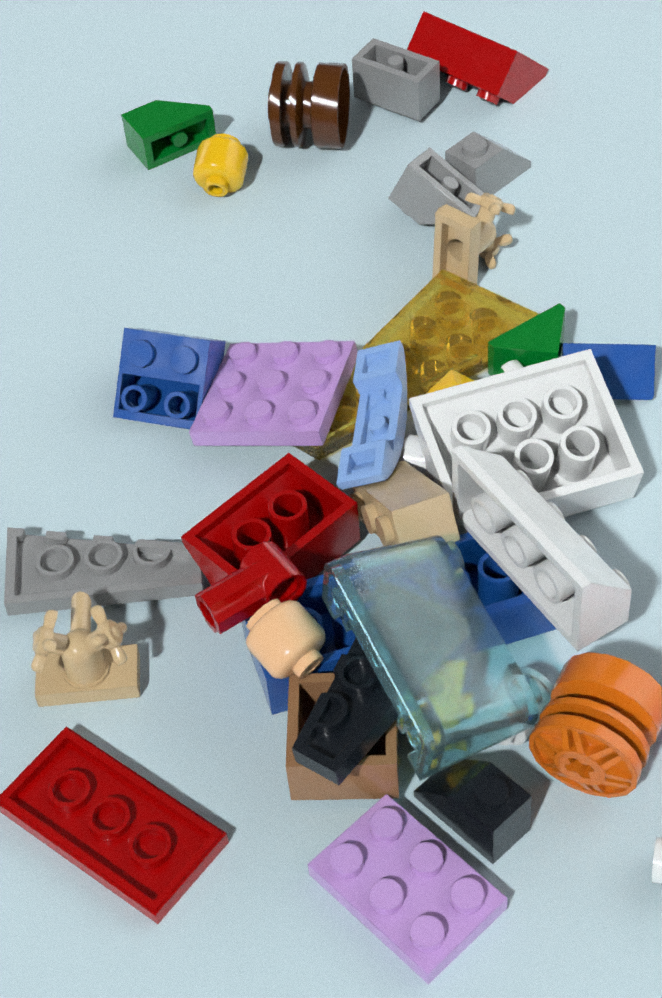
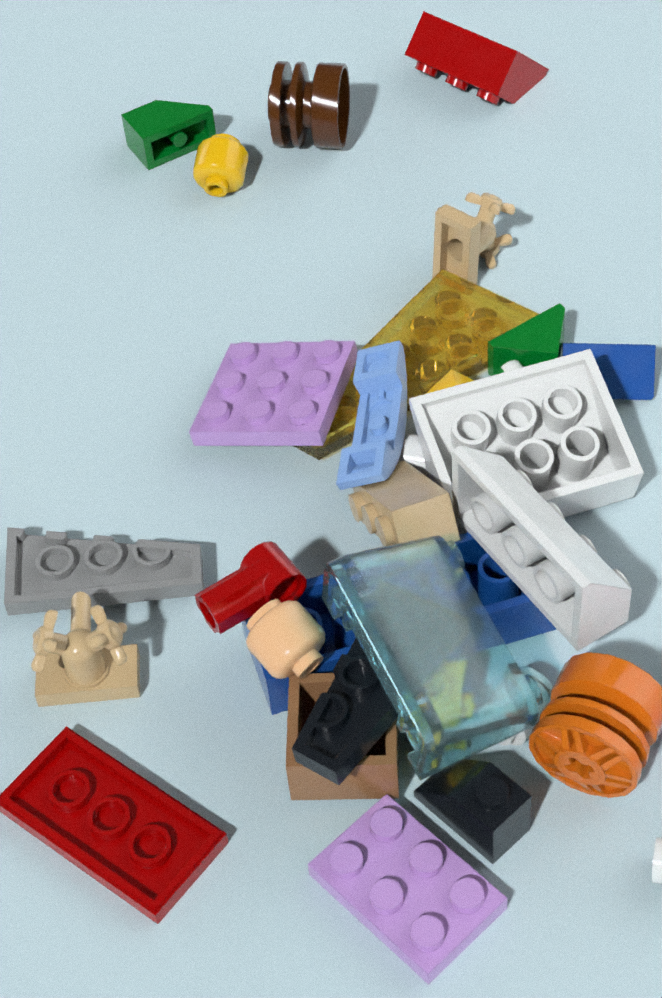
blue slope [113,328,226,430] -> none
red slope [181,453,360,585] -> none
light grey brick [352,38,440,121] -> none
light grey slope [388,147,484,225] -> none
light grey slope [445,131,531,195] -> none

